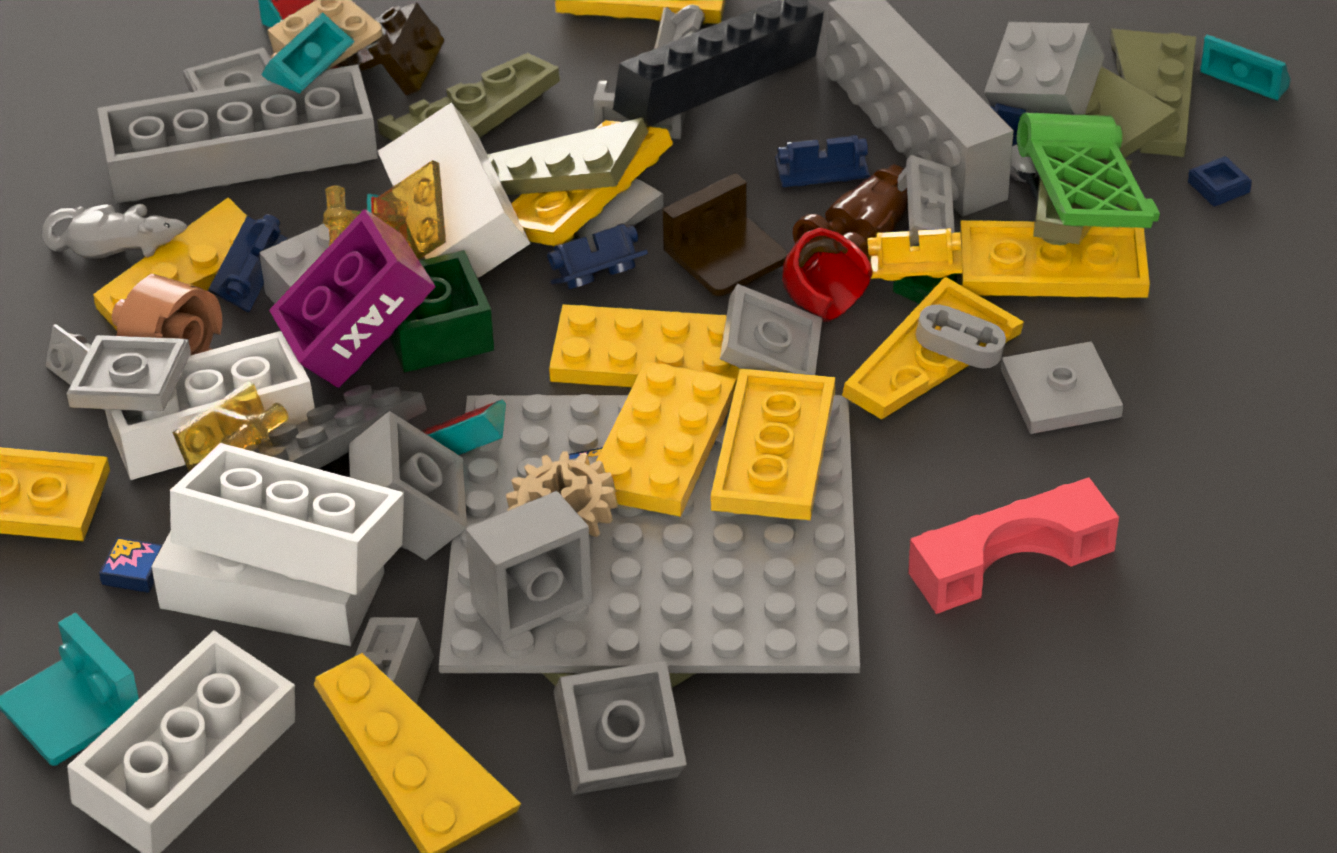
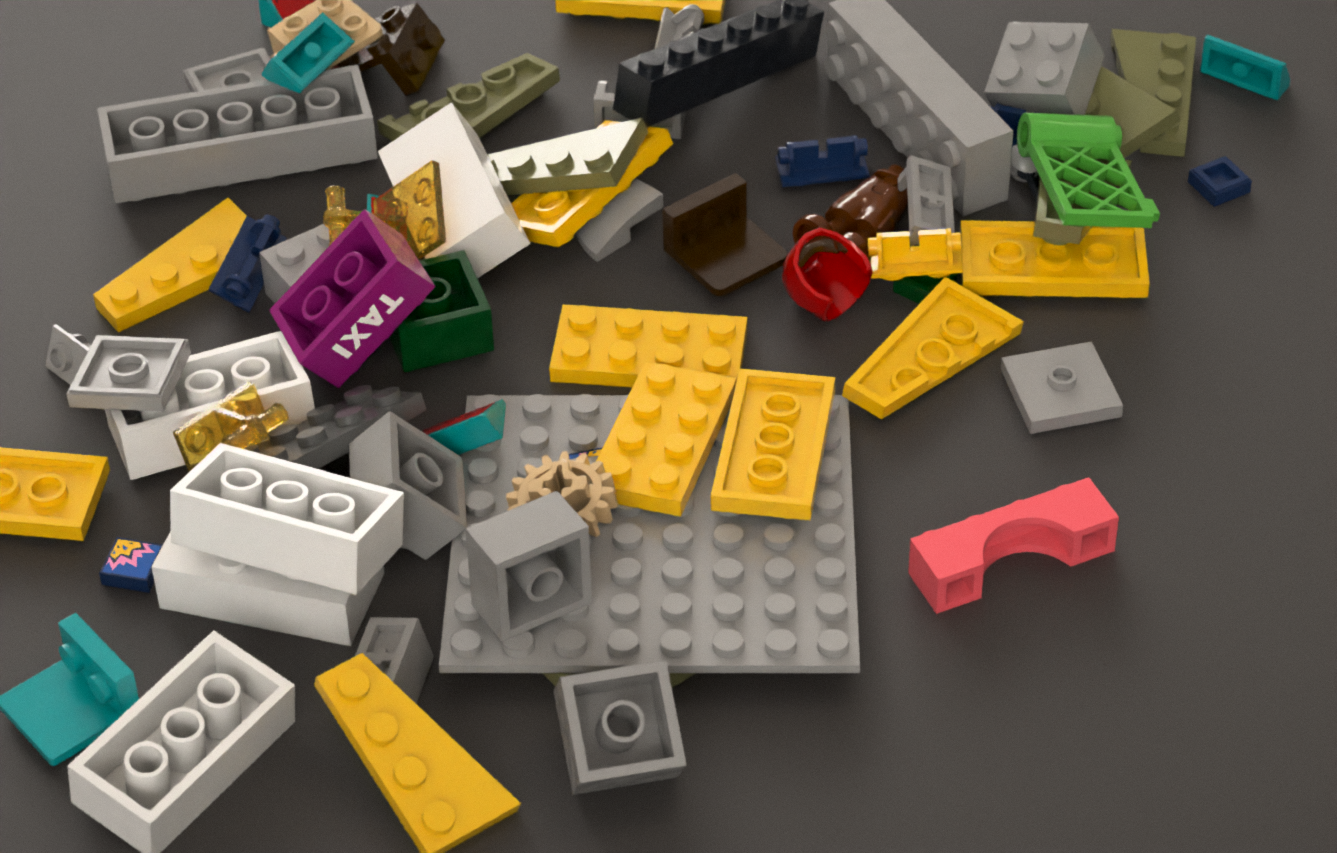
light grey animal [42,204,187,259] -> none
nougat brick [112,274,222,355] -> none
dark blue hinge [547,223,648,289] -> none
light grey plate [720,284,822,375] -> none
light grey beam [915,304,1006,369] -> none

